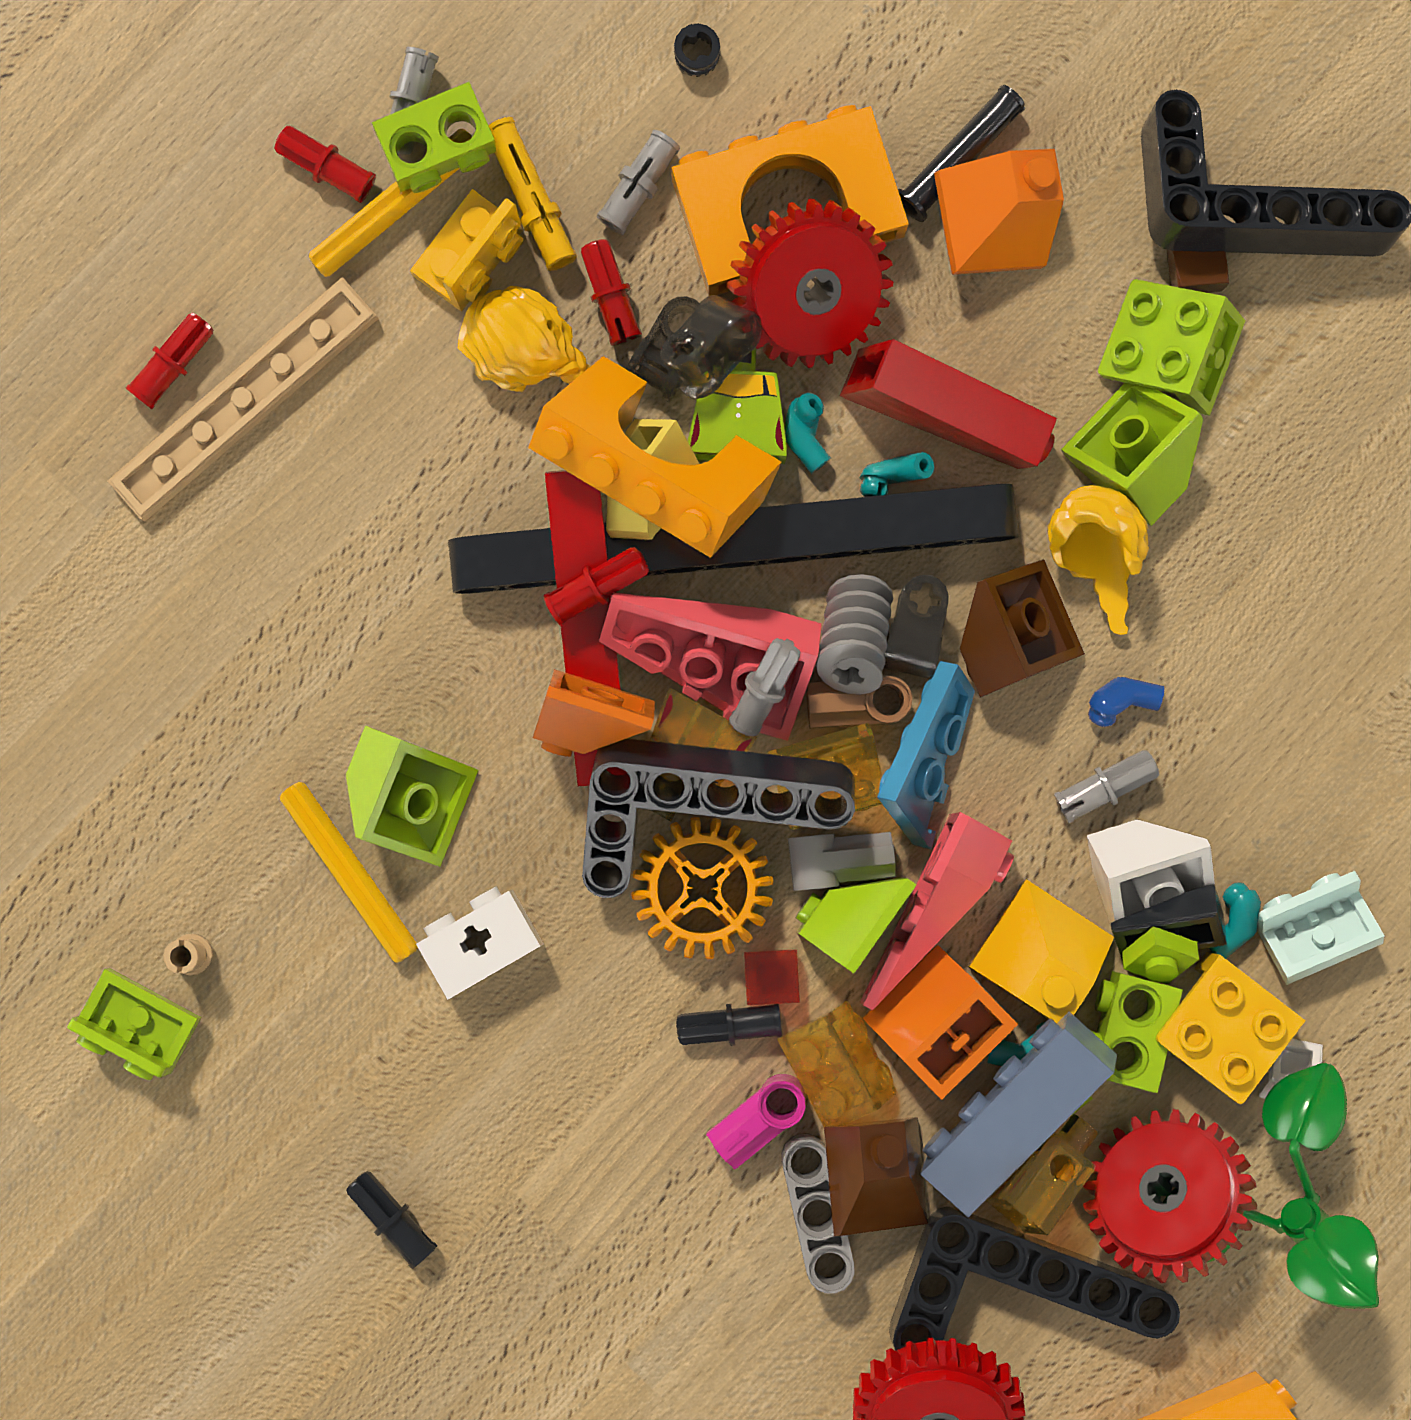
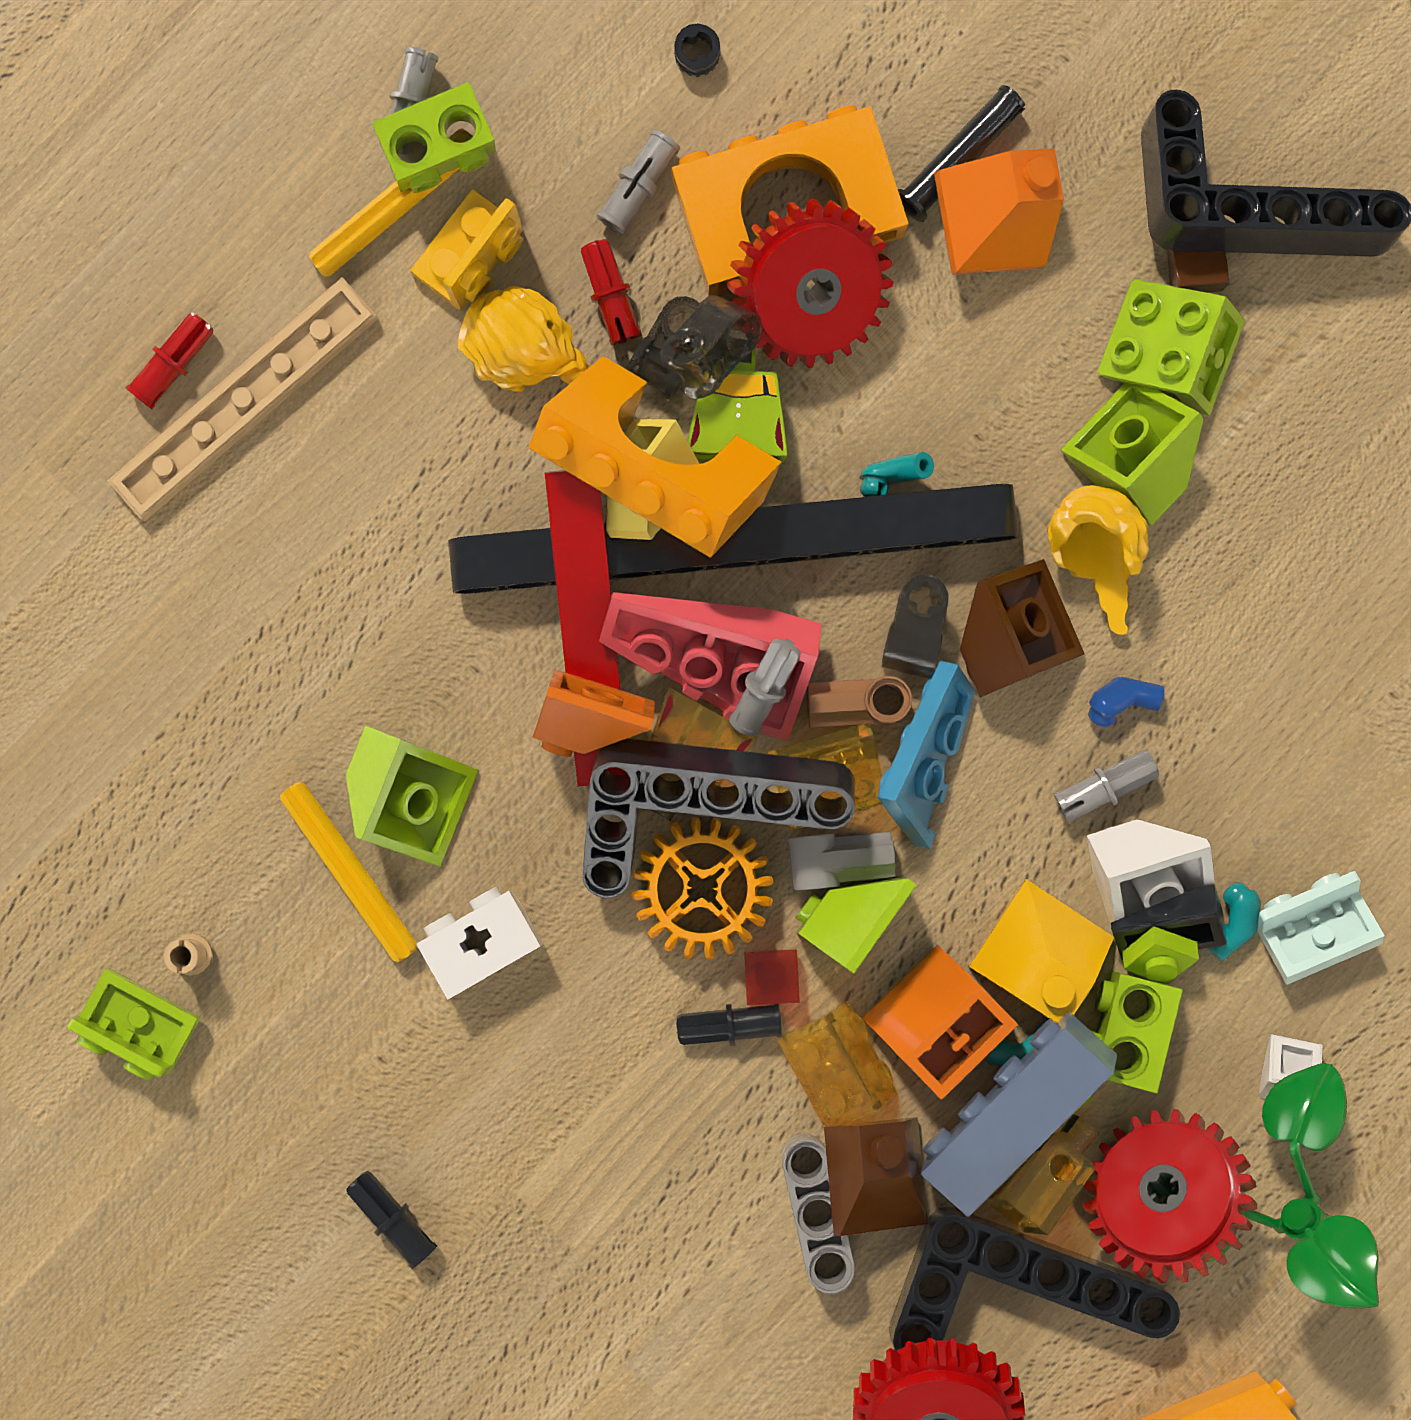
red axle [274,126,376,203] -> none
yellow pin [488,117,577,271] -> none
red axle [544,547,649,625] -> none
dark pink piece [706,1074,806,1170] -> none
teal arm [784,393,831,474] -> none
light grey piece [816,574,893,695] -> none
red slope [839,339,1057,469] -> none
coral wedge [860,812,1014,1010] -> none
yellow bracket [1156,952,1306,1104] -> none

